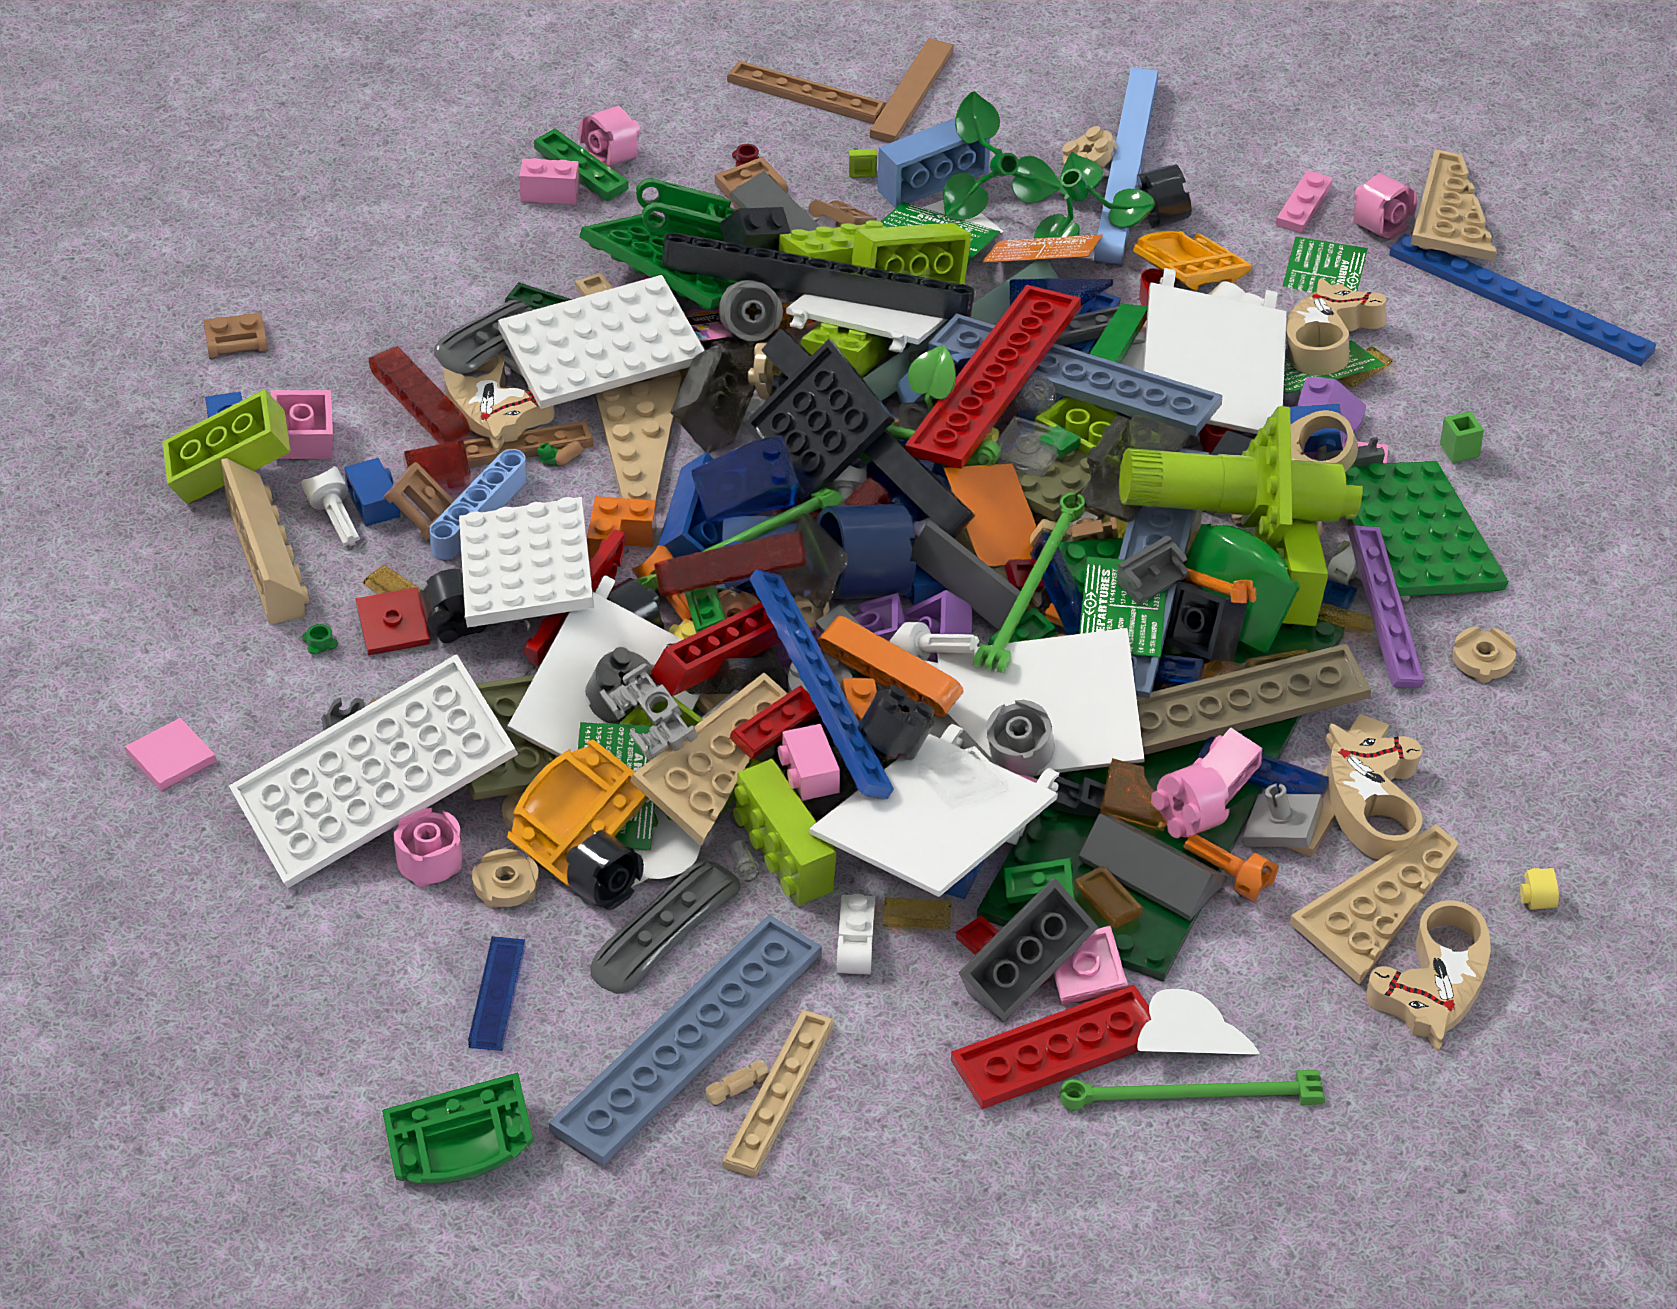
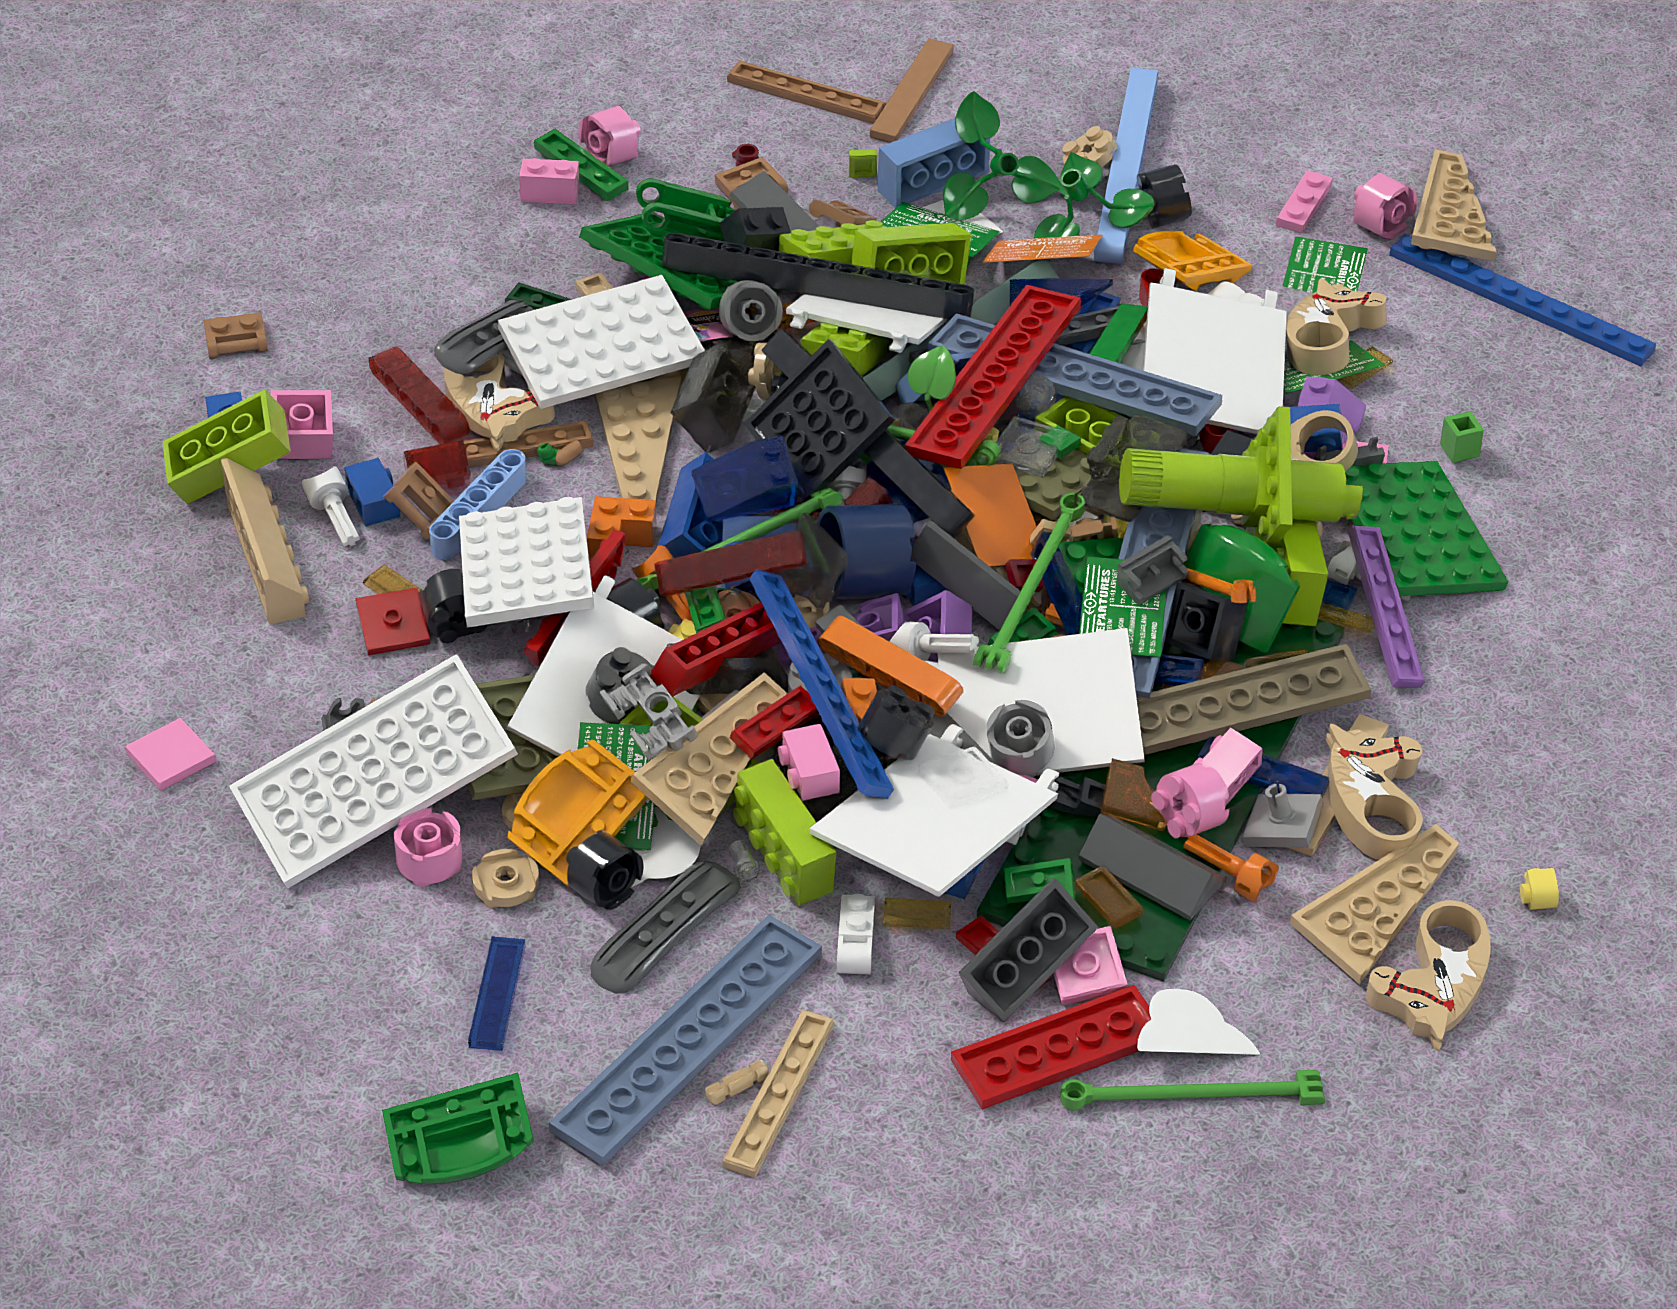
green plate [302,624,338,655] -> none
tan plate [1452,626,1516,683] -> none

